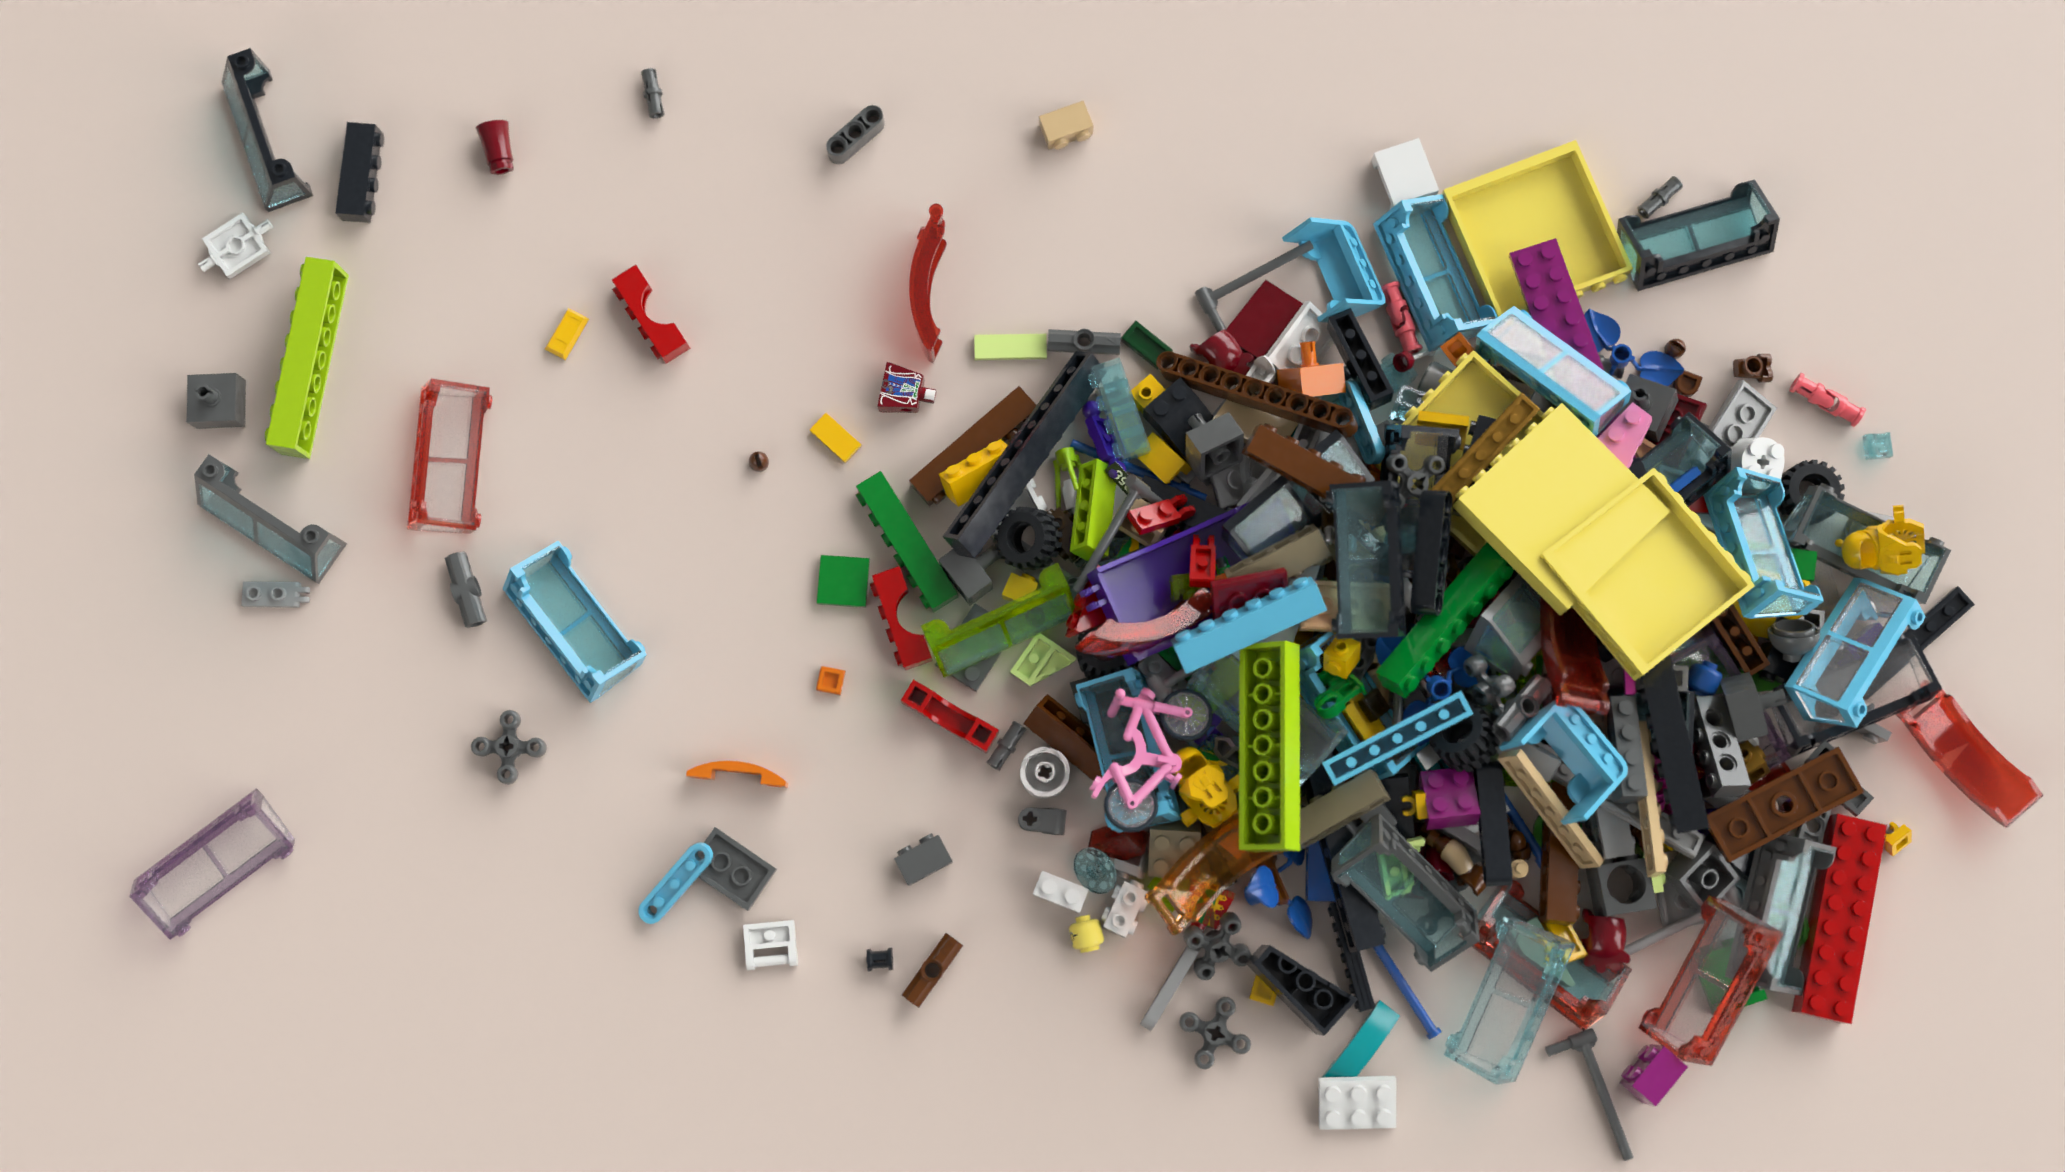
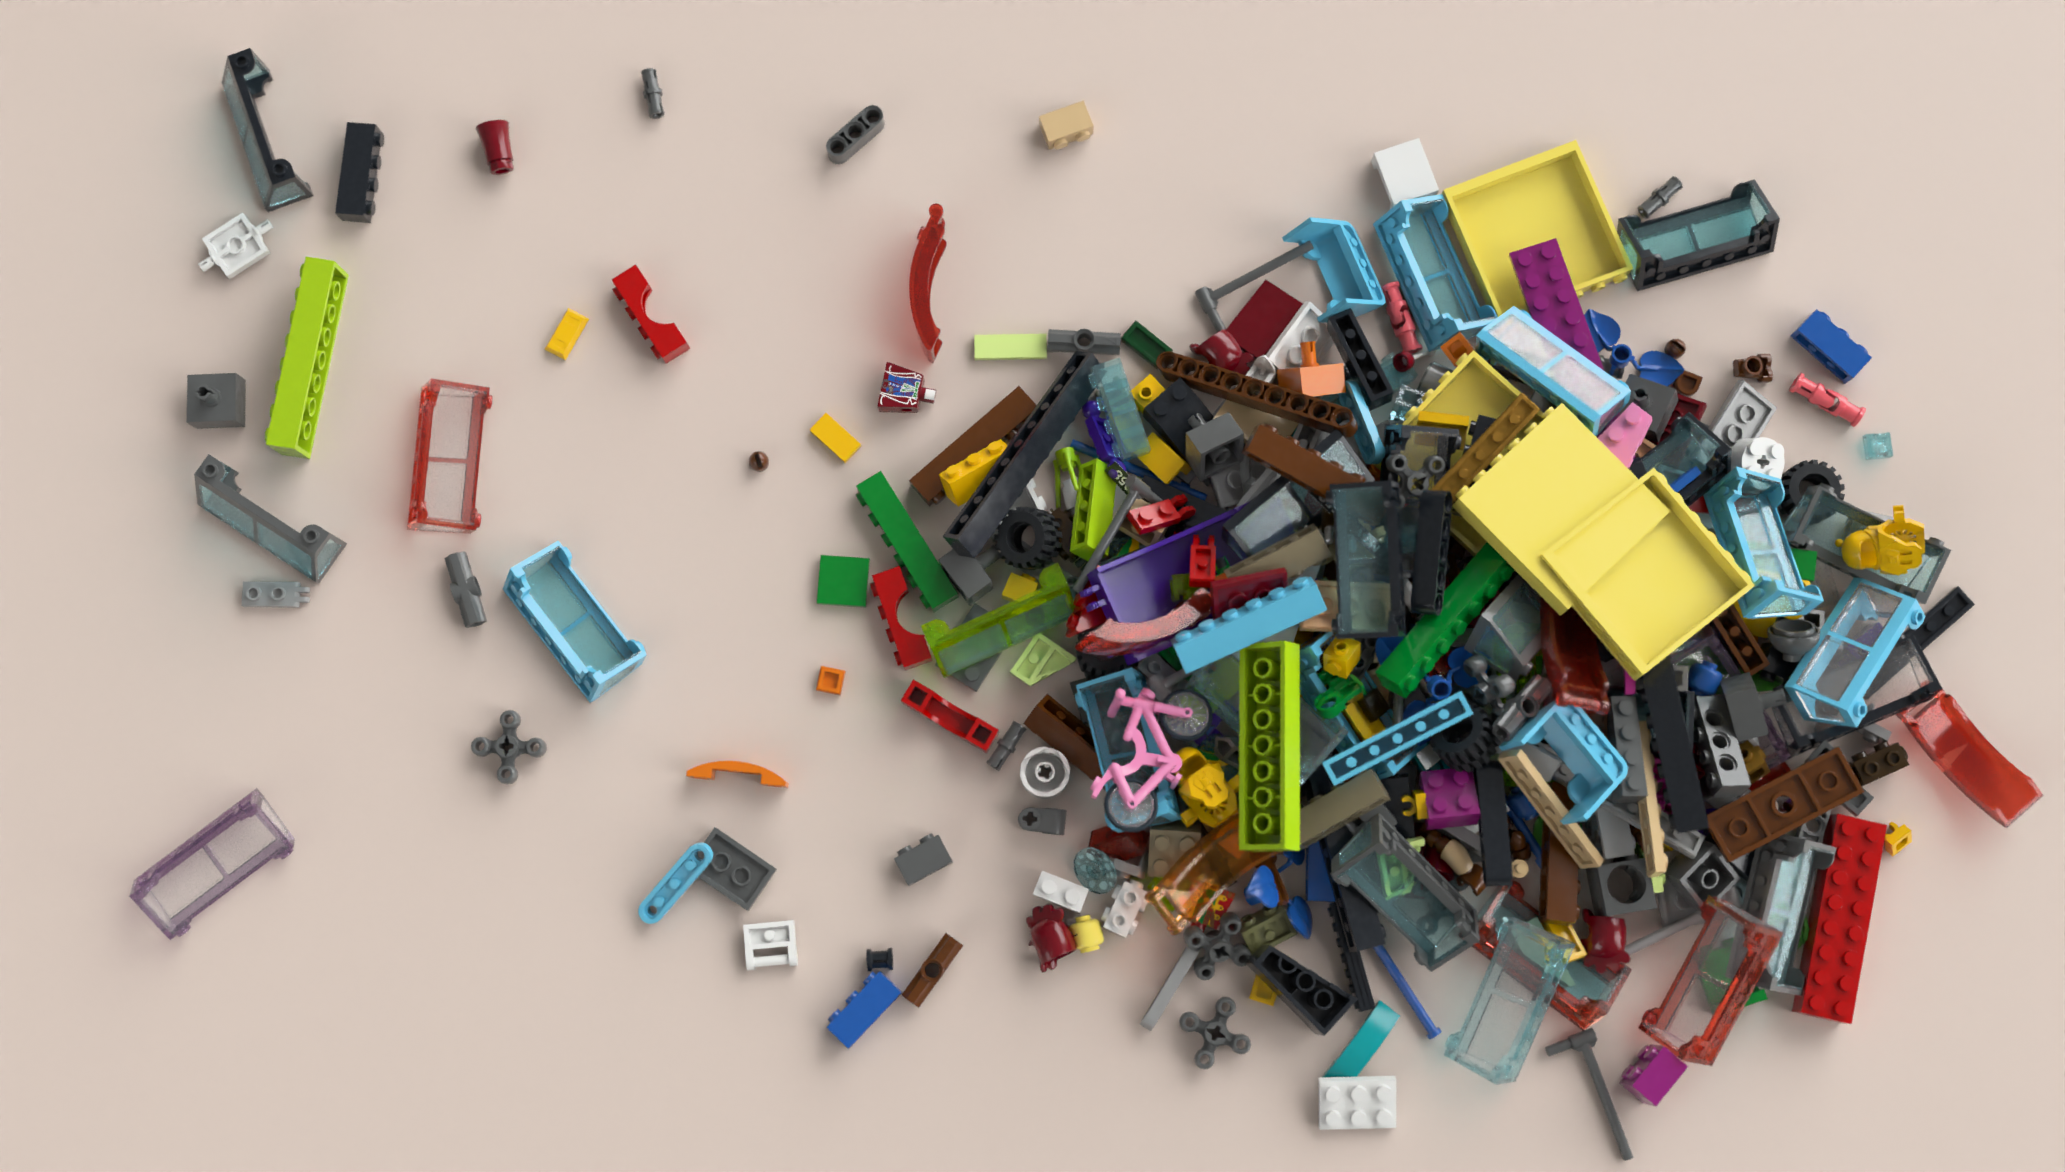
none -> blue brick [826,971,902,1049]
none -> dark red piece [1026,904,1076,973]
none -> olive bracket [1239,905,1297,955]
none -> blue head [1507,784,1540,820]
none -> blue brick [1790,309,1872,384]
none -> dark brown brick [1849,741,1909,786]

